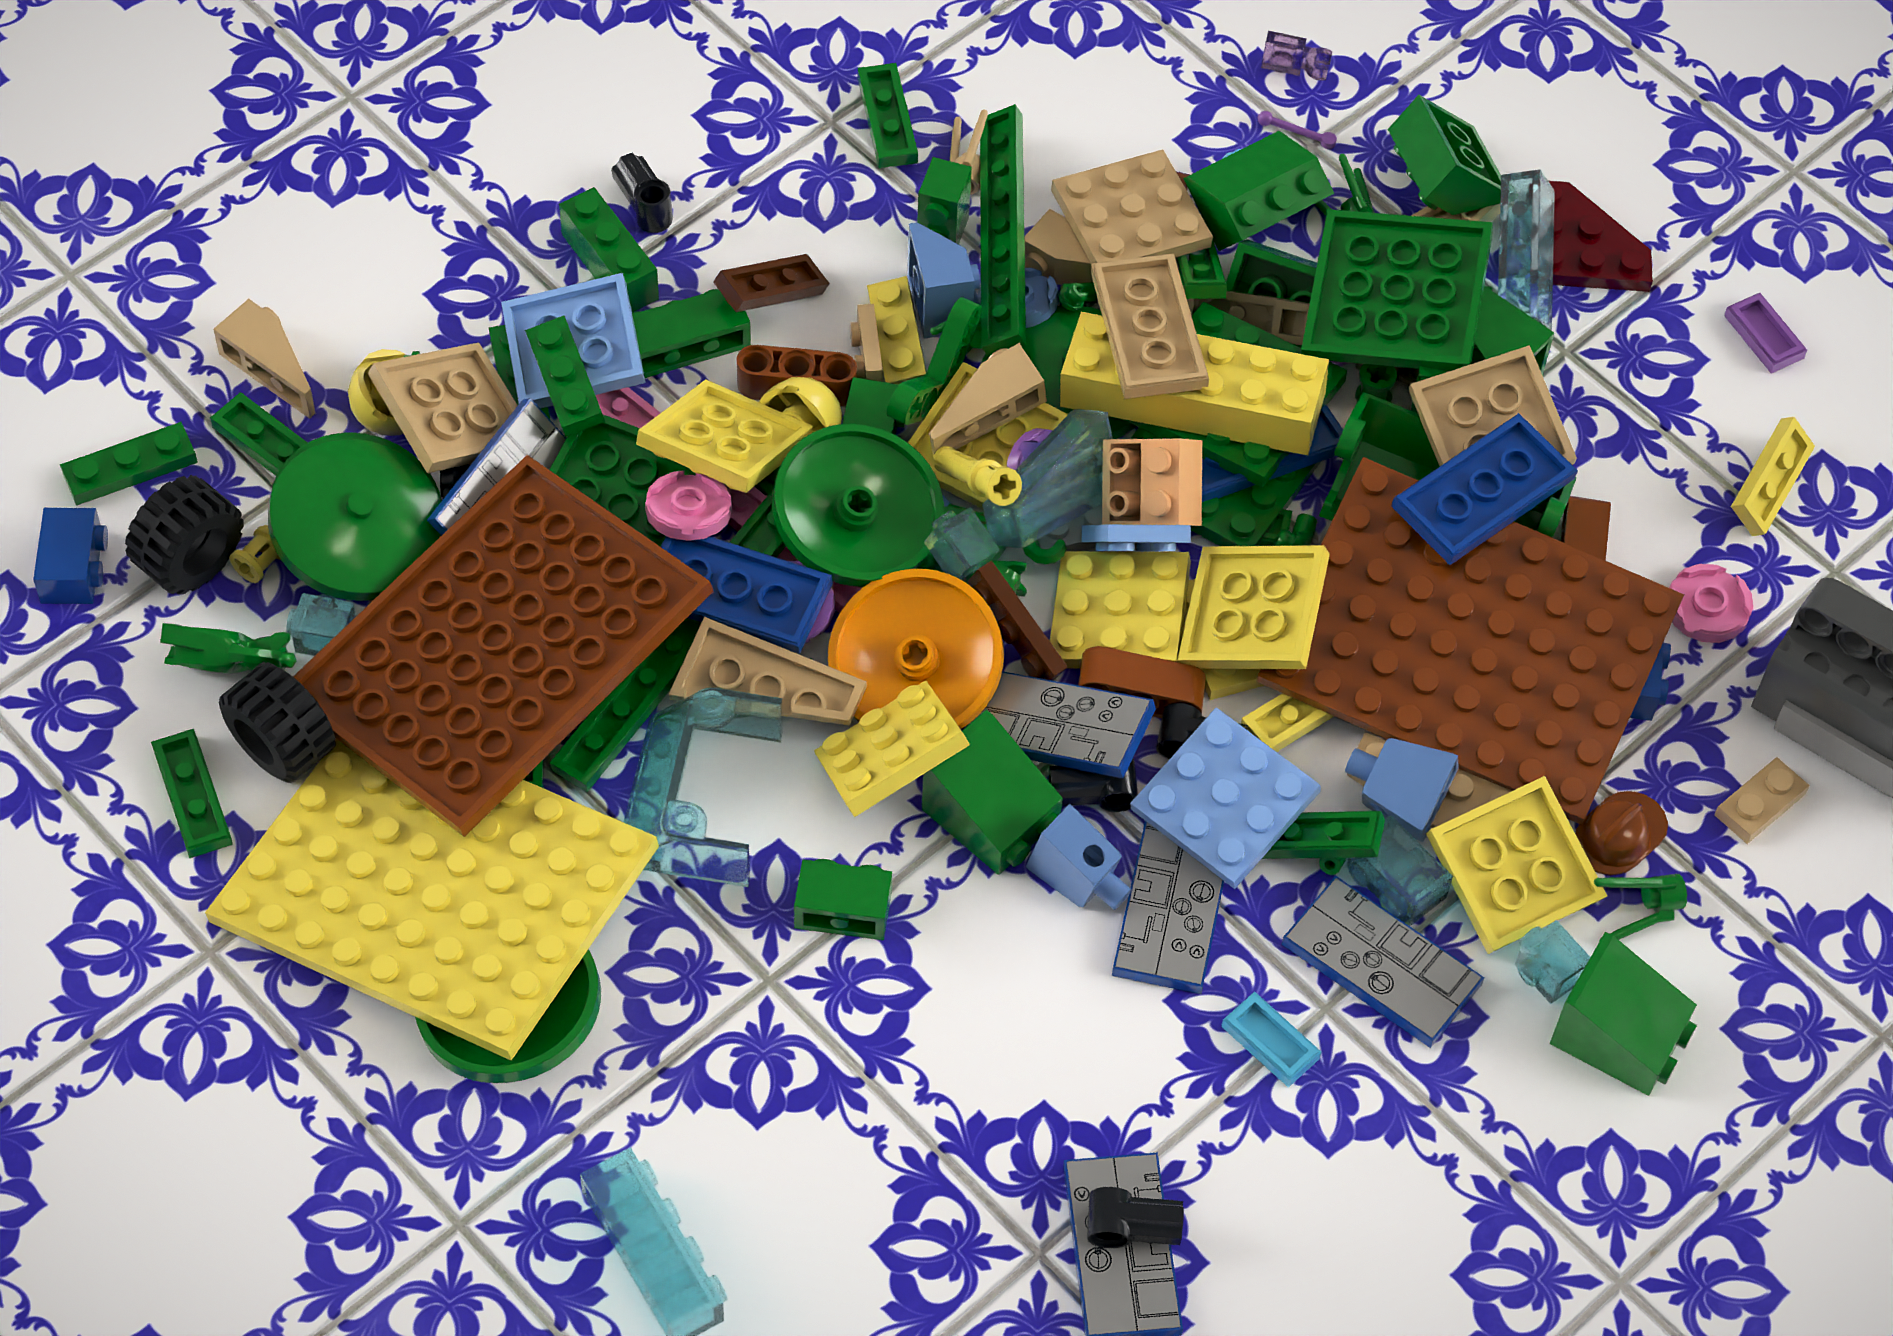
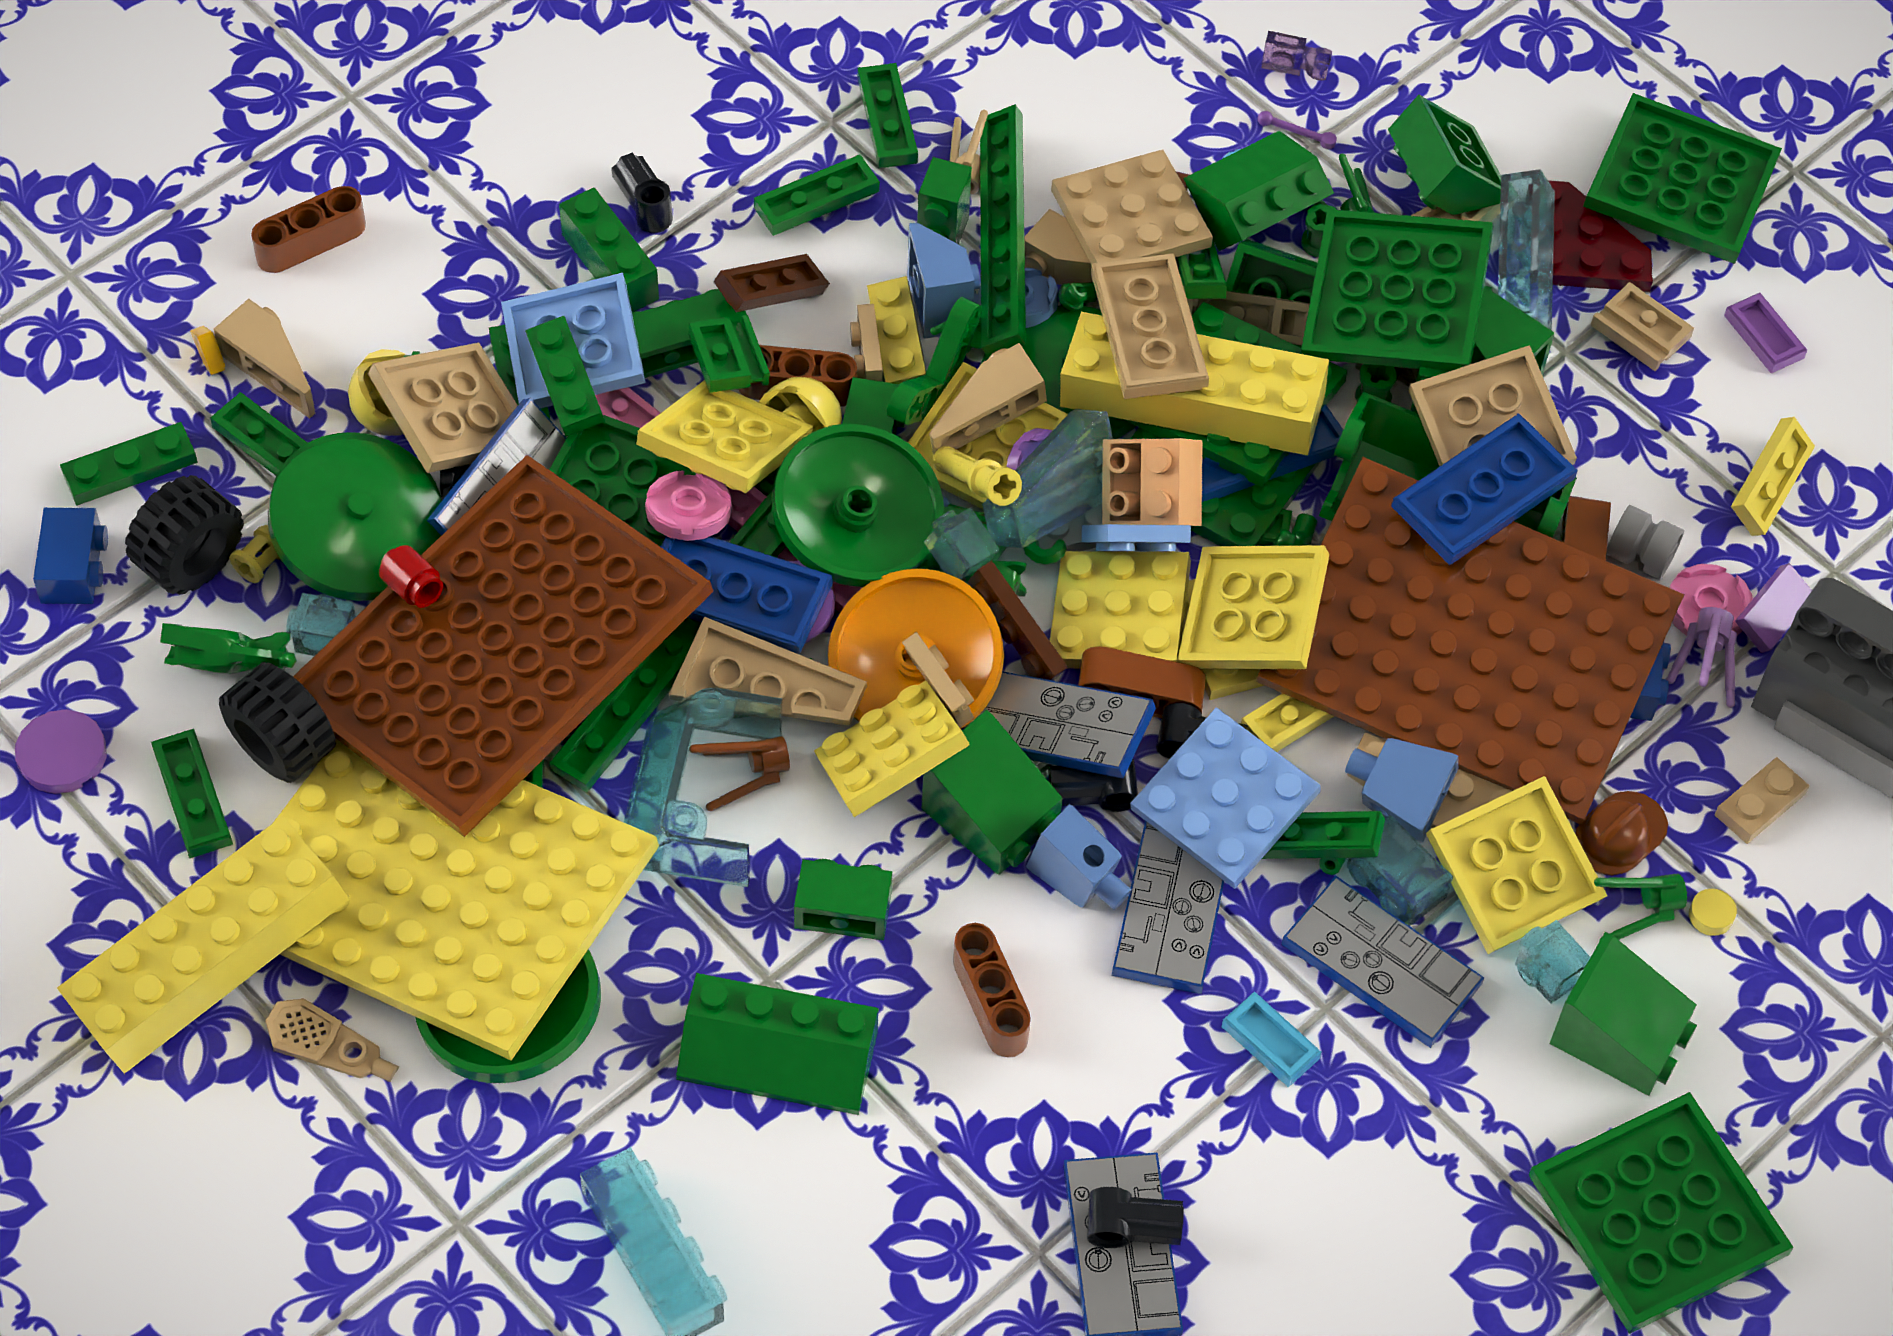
none -> medium lavender tile [15,709,107,794]
none -> light yellow brick [57,815,350,1074]
none -> yellow tile [190,325,226,375]
none -> dark orange beam [251,186,366,273]
none -> tan piece [265,998,399,1082]
none -> red brick [379,545,443,608]
none -> green slope [676,973,879,1115]
none -> green plate [688,315,770,393]
none -> dark orange plant [689,736,790,811]
none -> green plate [754,154,880,236]
none -> tan plate [902,632,974,728]
none -> dark orange beam [953,923,1031,1058]
none -> green bush [1301,204,1337,257]
none -> green plate [1529,1092,1794,1334]
none -> green plate [1583,93,1782,264]
none -> tan plate [1591,282,1694,371]
none -> light grey wheel [1606,505,1685,580]
none -> lavender plant [1666,607,1737,708]
none -> light yellow tile [1689,889,1737,936]
none -> tile [1735,563,1812,653]

